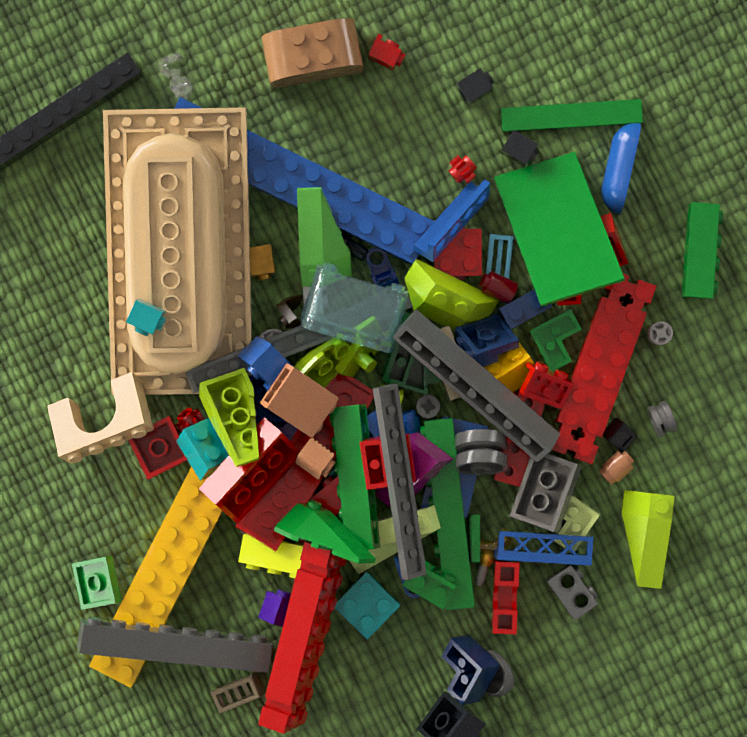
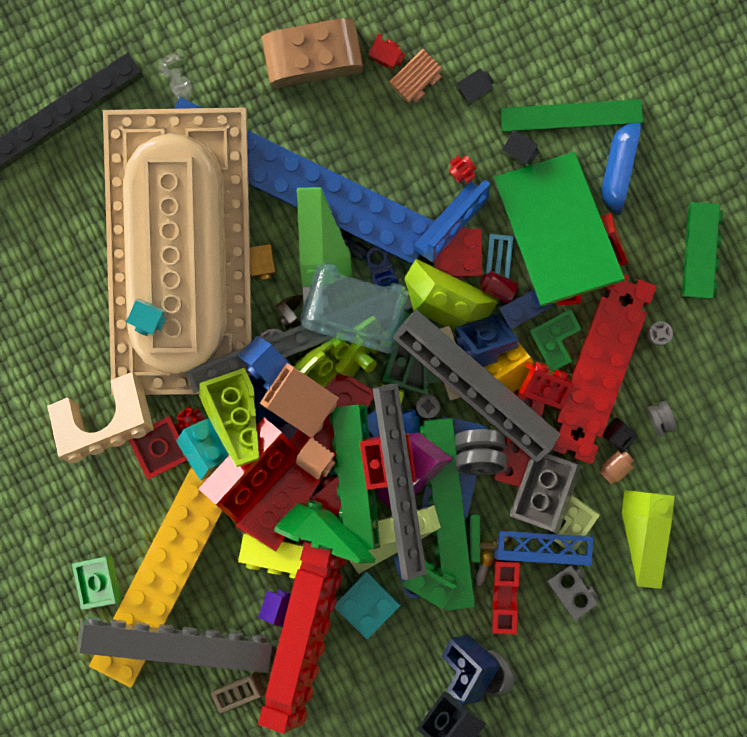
none -> nougat brick [389,49,443,104]

